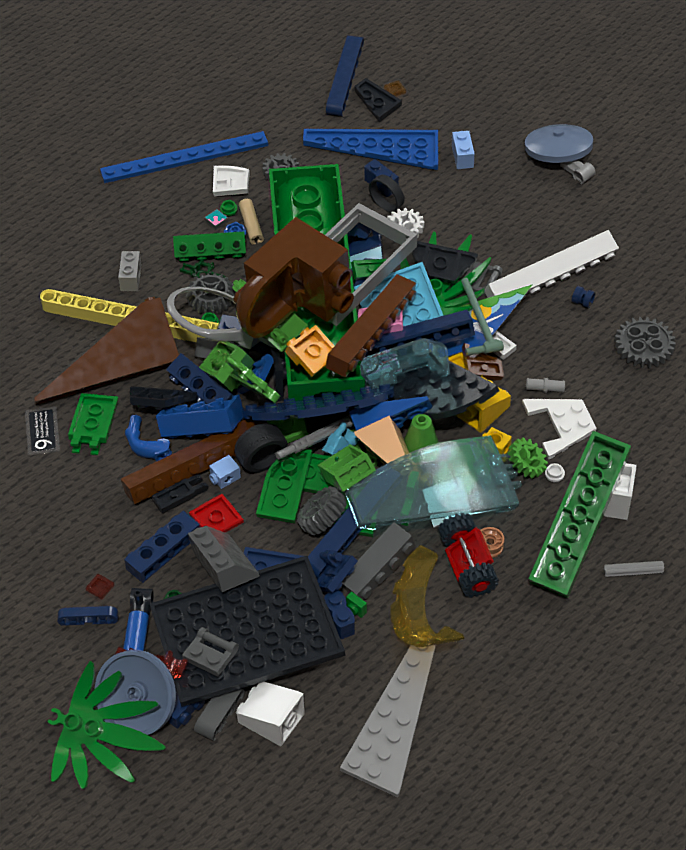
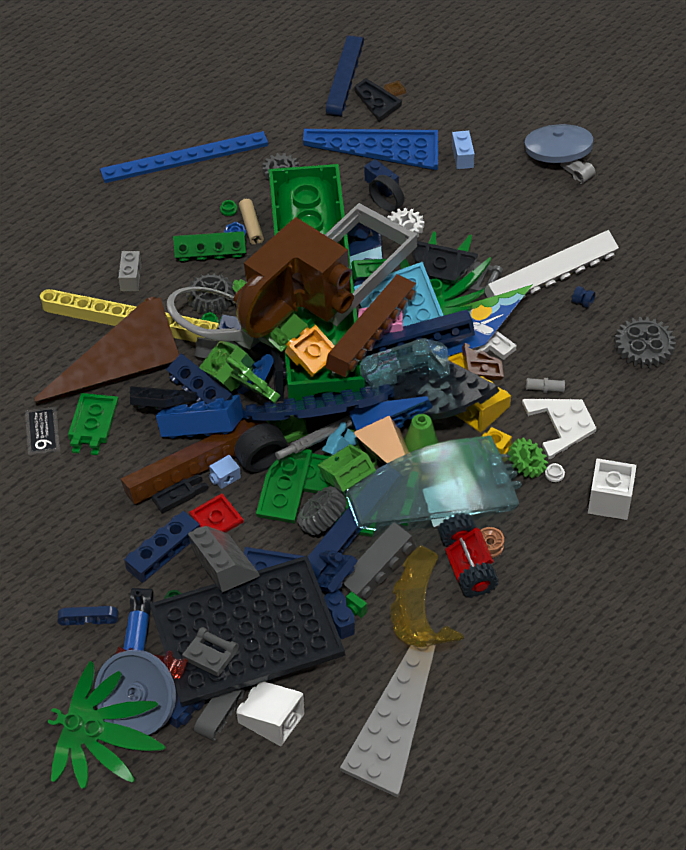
clear red tile [85,574,114,600] -> none
blue piece [125,415,172,461] -> none
dark green piece [179,259,226,278] -> none
tile [204,209,229,230] -> none
white plate [213,166,250,196] -> none
sand green bar [461,278,504,356] -> none
green brick [529,431,631,599] -> none
light grey axle [604,561,664,577] -> none

